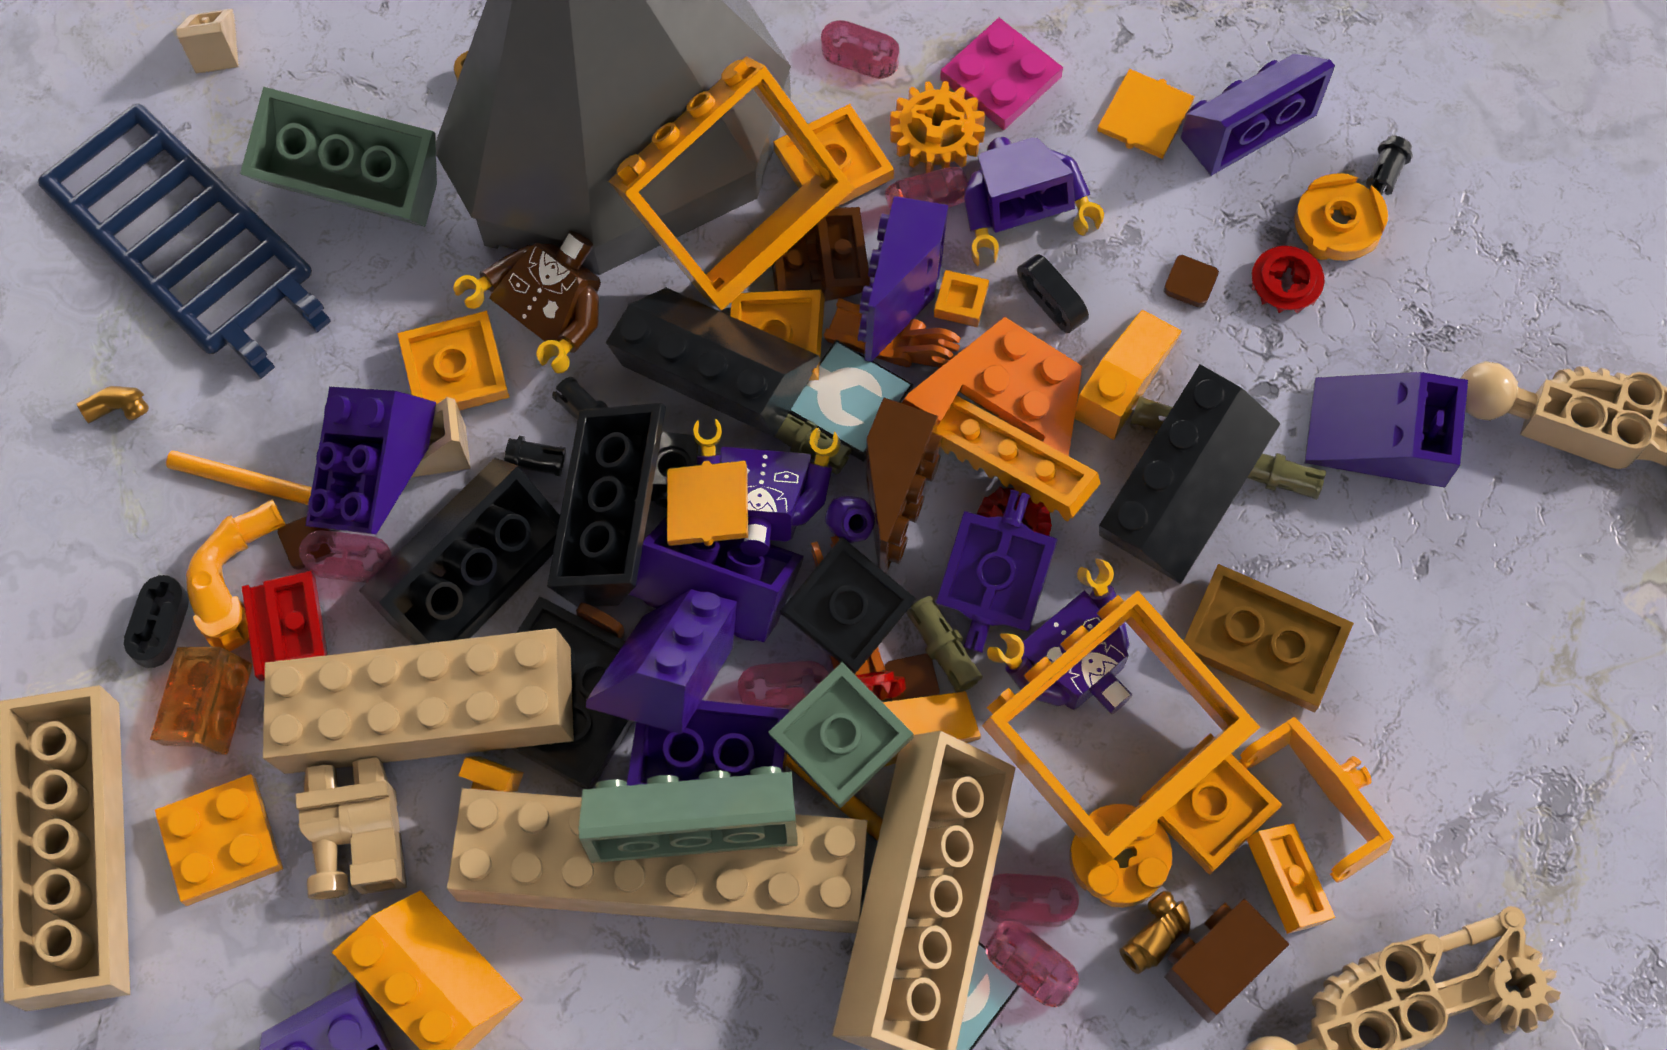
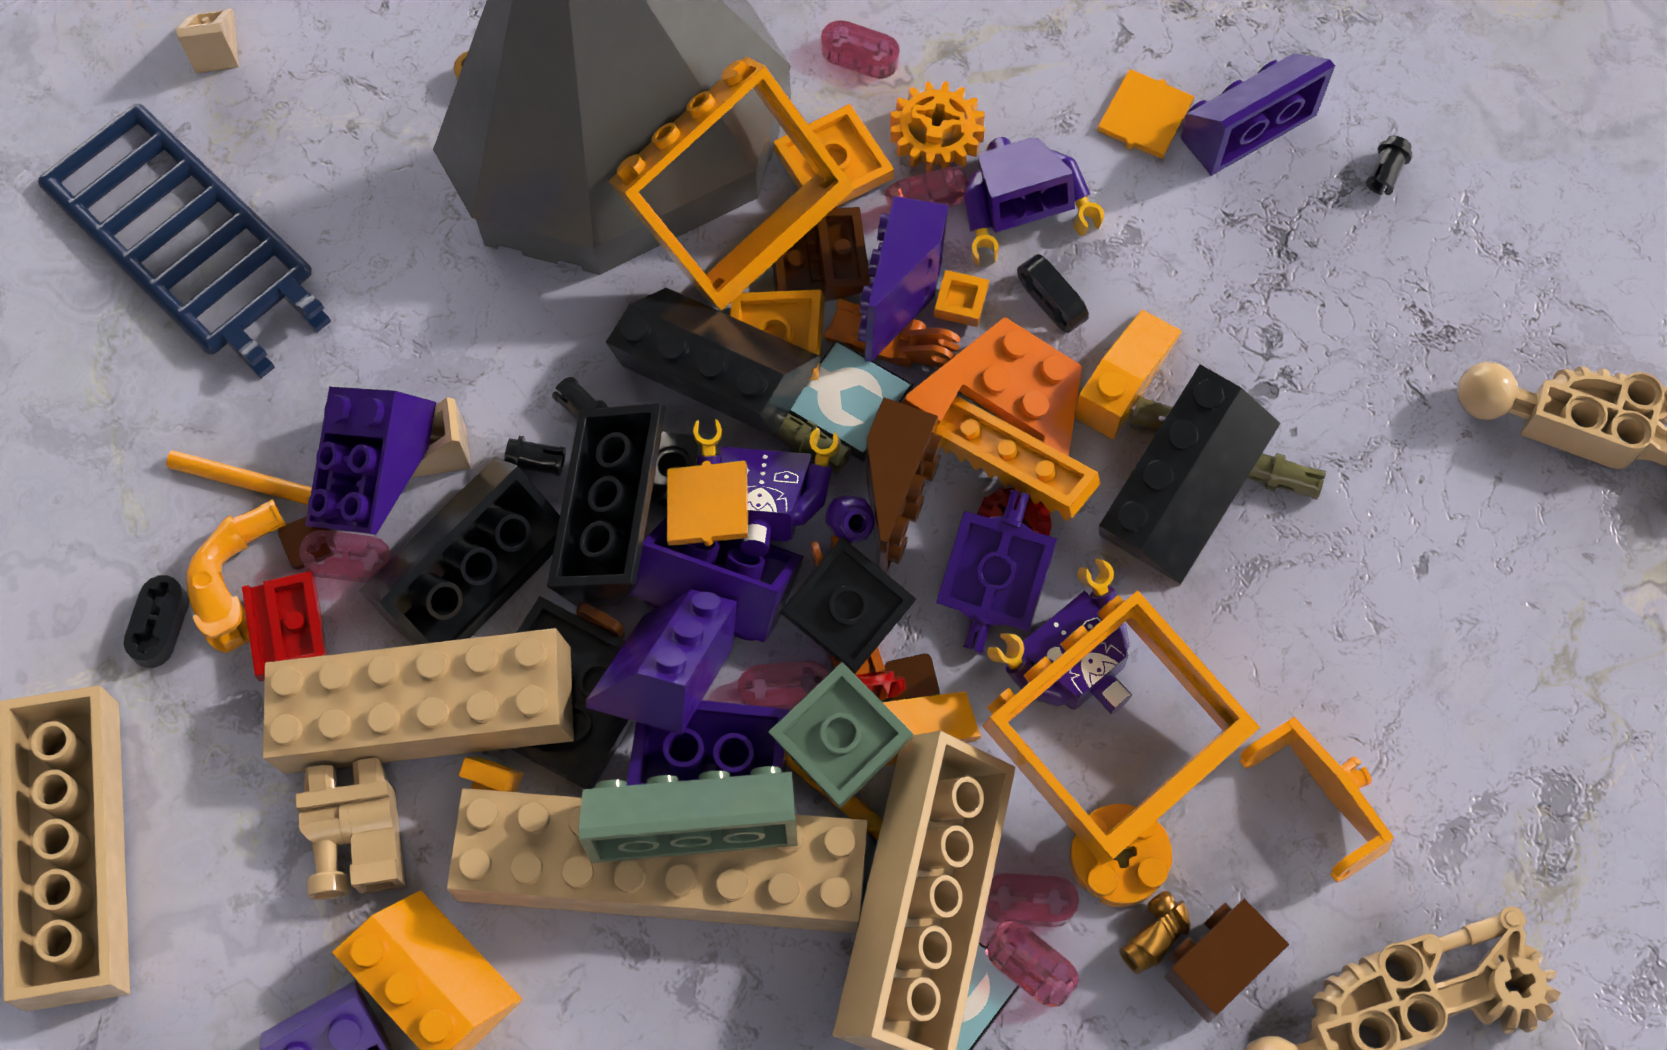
pearl gold arm [76,386,149,424] -> none
clear orange bracket [150,647,252,755] -> none
light orange plate [155,774,283,906] -> none
sand green slope [240,86,437,227] -> none
light orange plate [397,310,510,411] -> none
reddish brown torso [453,231,601,373] -> none
olive pin [906,596,983,692] -> none
dark pink plate [940,17,1063,130] -> none
light orange plate [1138,733,1282,875] -> none
reddish brown piece [1164,255,1219,308] -> none
pearl gold plate [1184,564,1354,713] -> none
light orange plate [1246,823,1336,934] -> none
red gear [1251,246,1325,314] -> none
light orange plate [1294,173,1388,261] -> none
dark purple slope [1304,372,1468,488] -> none

